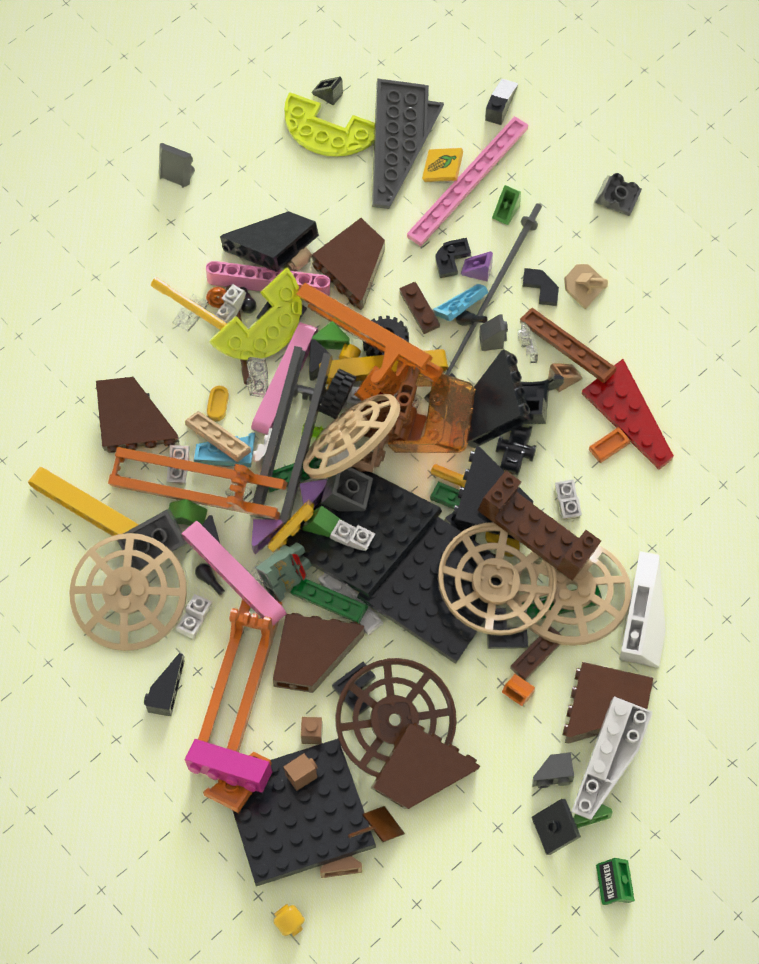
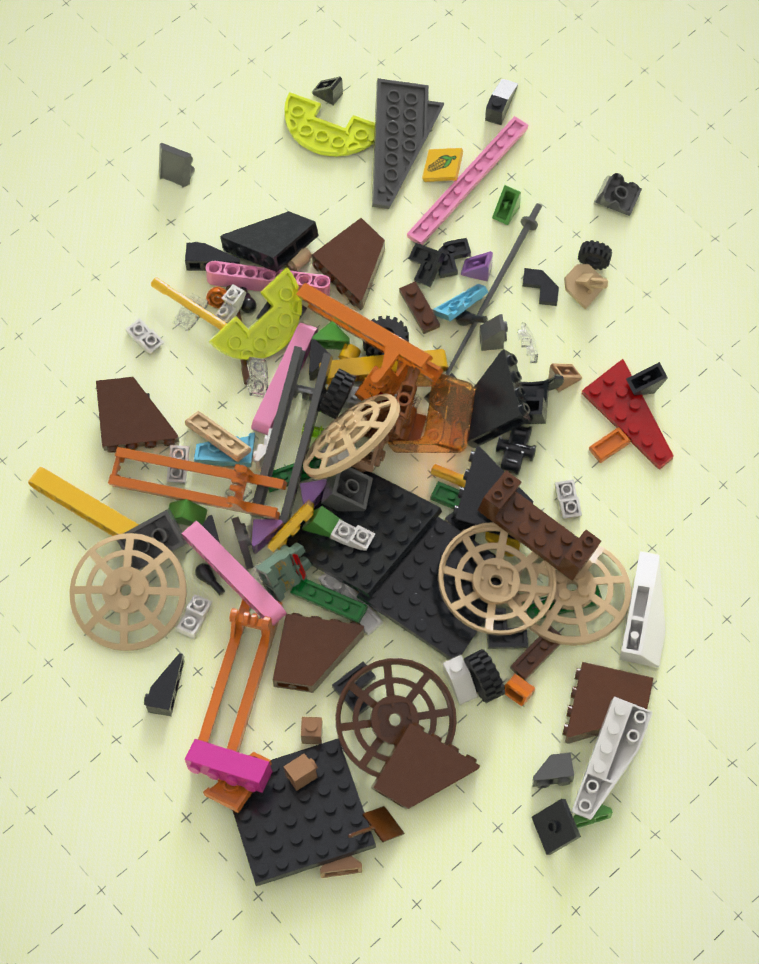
yellow tile [207,385,229,421] -> none
yellow head [273,904,305,937] -> none
dark orange plate [520,307,616,383] -> none
green panel [596,858,635,905] -> none
none -> white slope [125,318,164,354]
none -> black slope [185,241,240,271]
none -> dark grey wing [231,516,254,569]
none -> black plate [408,243,446,288]
none -> white slope [442,655,478,705]
none -> black tyre [464,649,505,703]
none -> black tyre [577,240,612,270]
none -> black slope [626,362,668,396]

